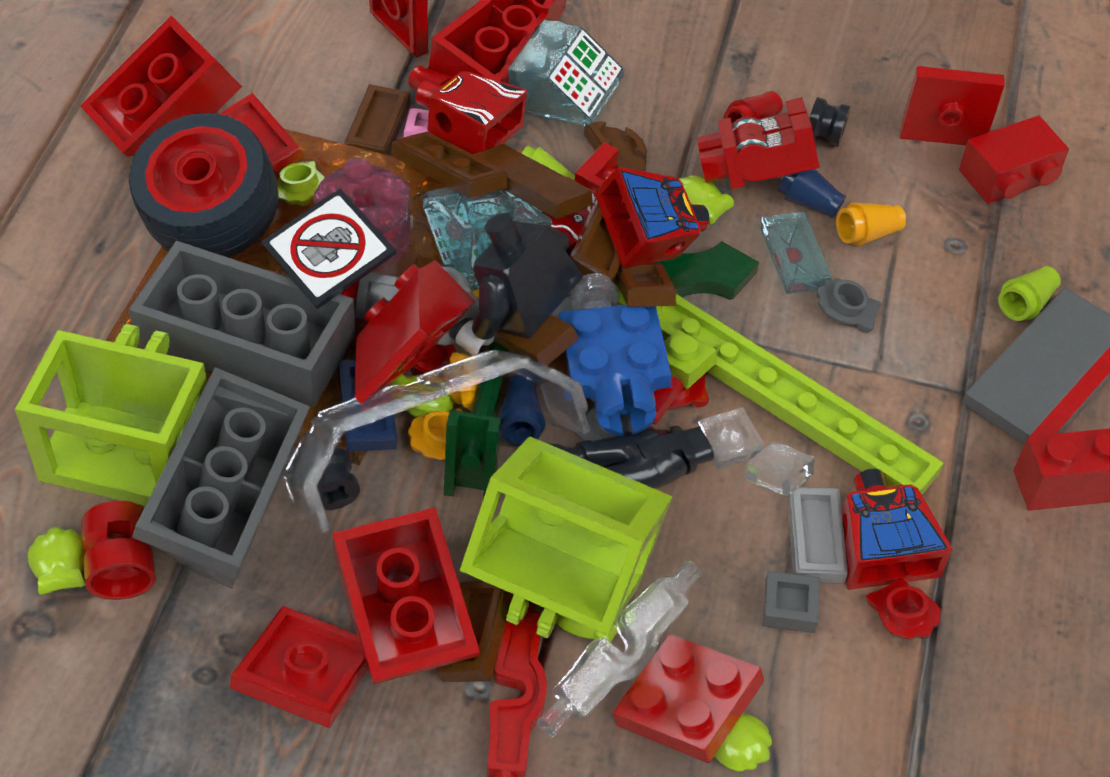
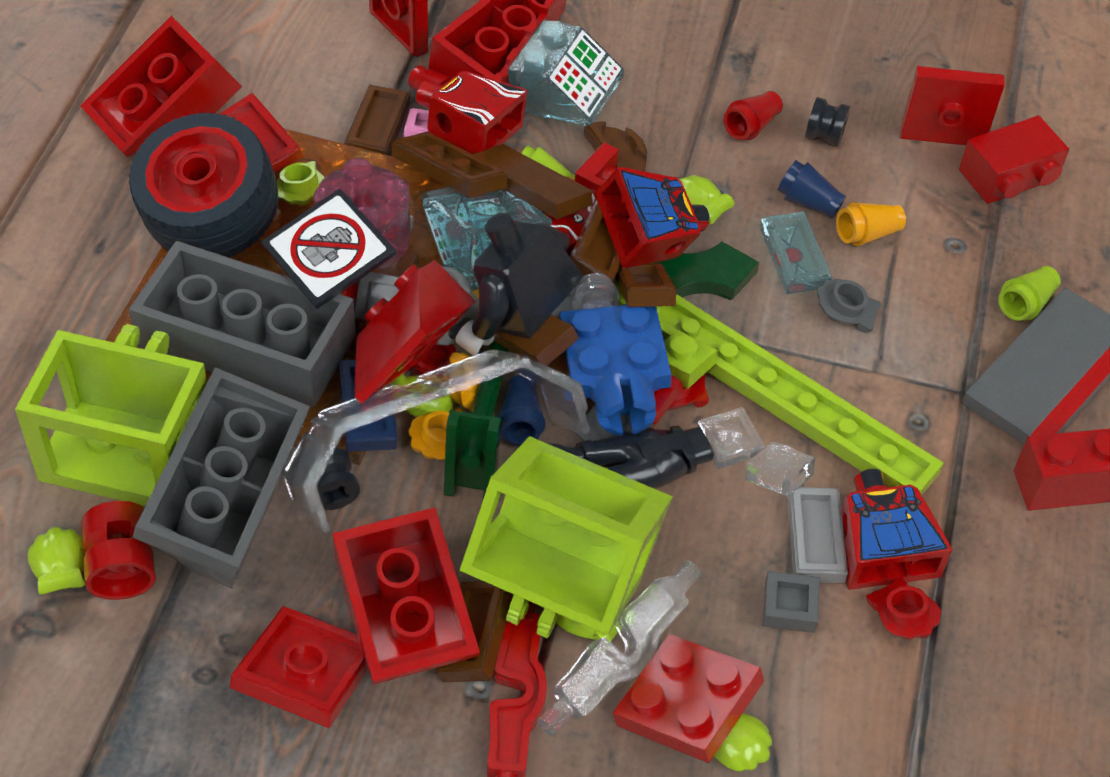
red hips [697,97,820,189] -> none

